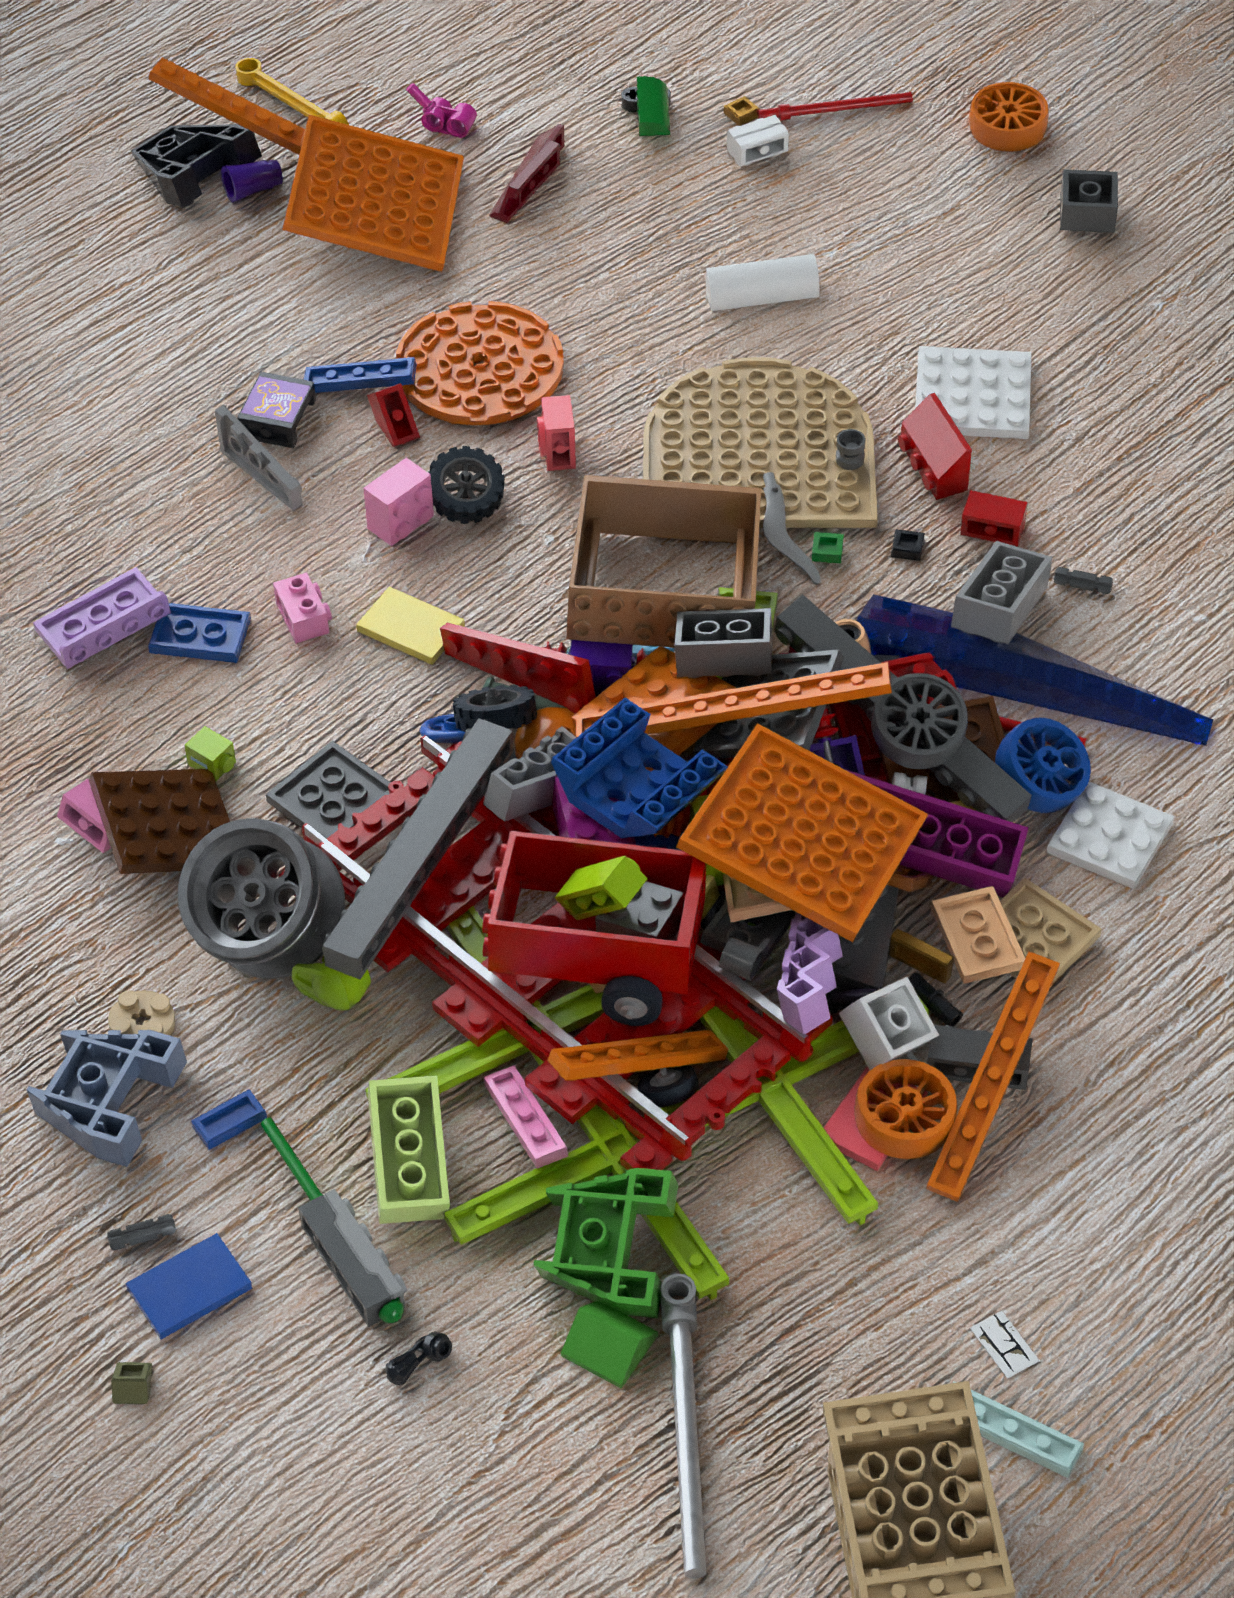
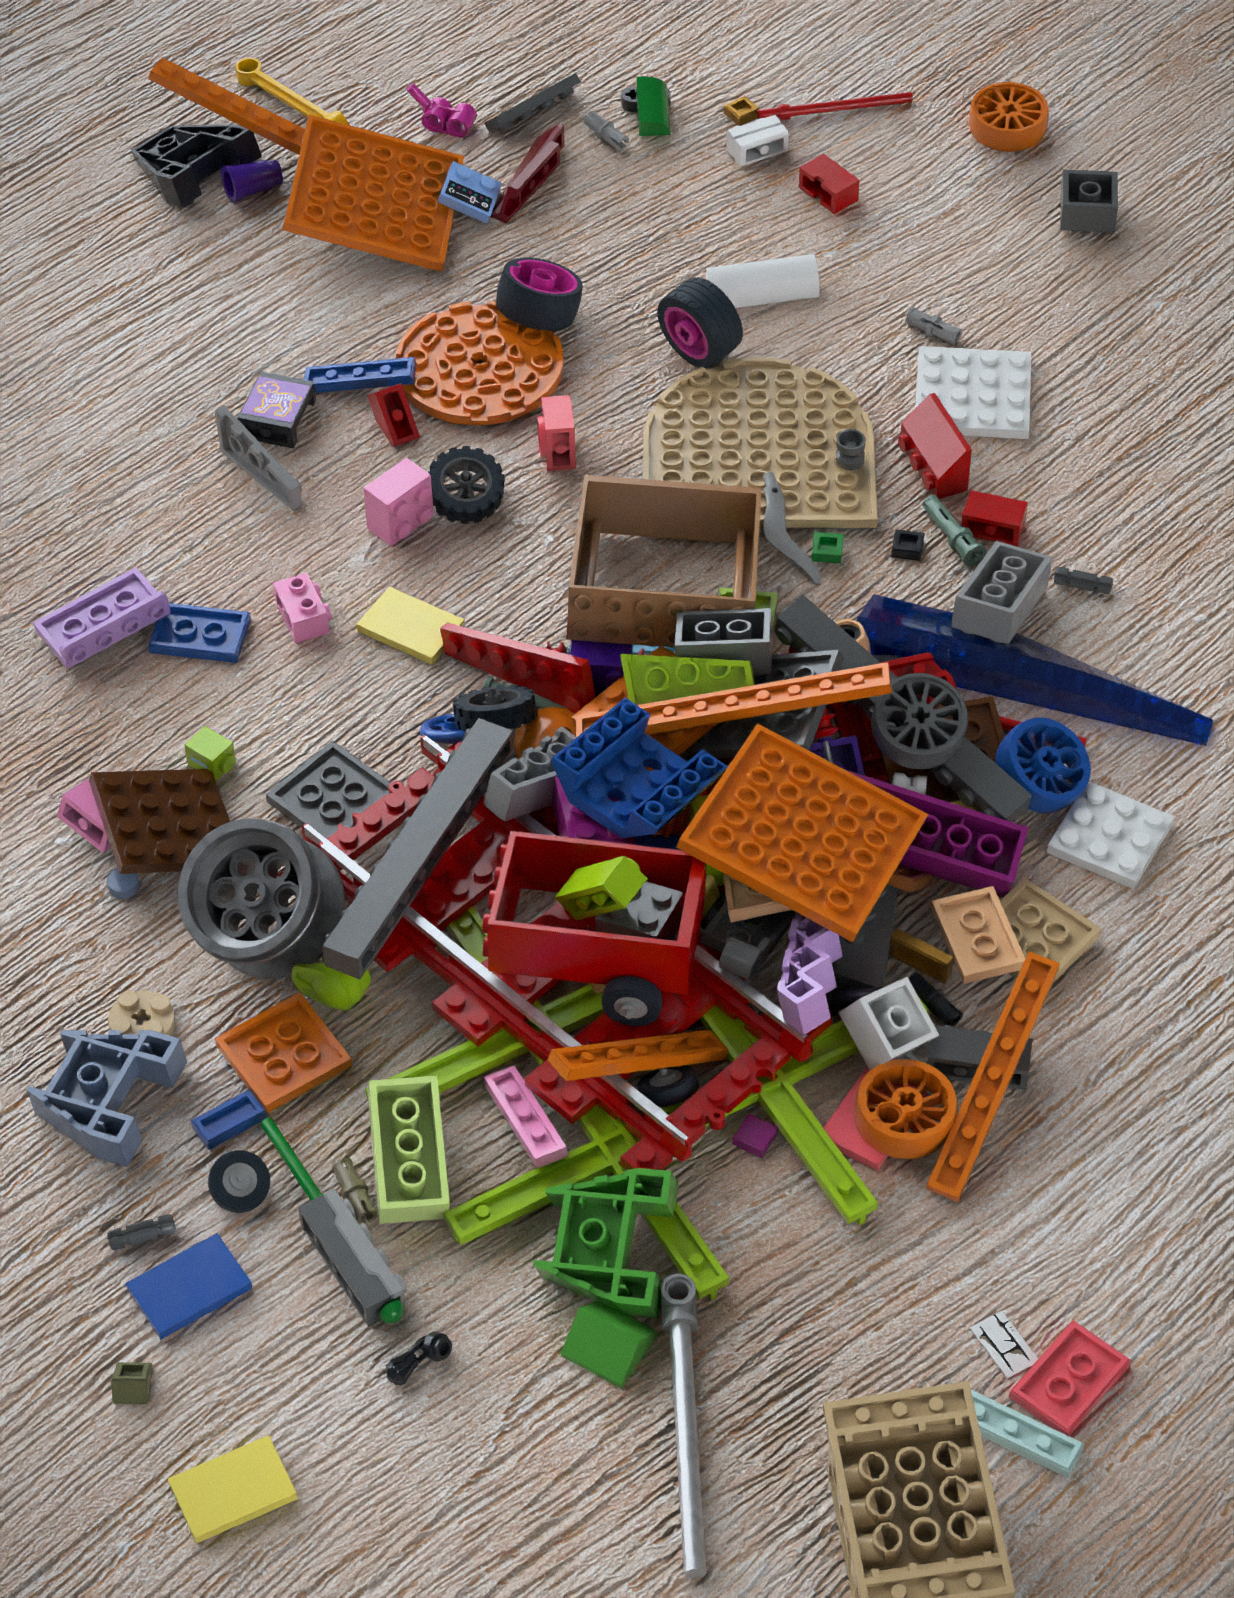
none -> sand blue tile [107,868,140,899]
none -> light yellow tile [168,1435,298,1544]
none -> black wheel [208,1150,271,1213]
none -> orange plate [215,992,353,1113]
none -> dark tan pin [331,1158,378,1224]
none -> light blue plate [437,161,502,224]
none -> dark grey plate [484,73,581,132]
none -> black wheel [496,257,583,331]
none -> light grey axle [583,111,629,151]
none -> lime wing [620,654,755,705]
none -> black wheel [657,277,743,368]
none -> magenta tile [732,1113,778,1158]
none -> red brick [799,153,859,215]
none -> light grey pin [905,307,962,345]
none -> sand green pin [922,495,986,567]
none -> coral tile [1009,1320,1131,1436]

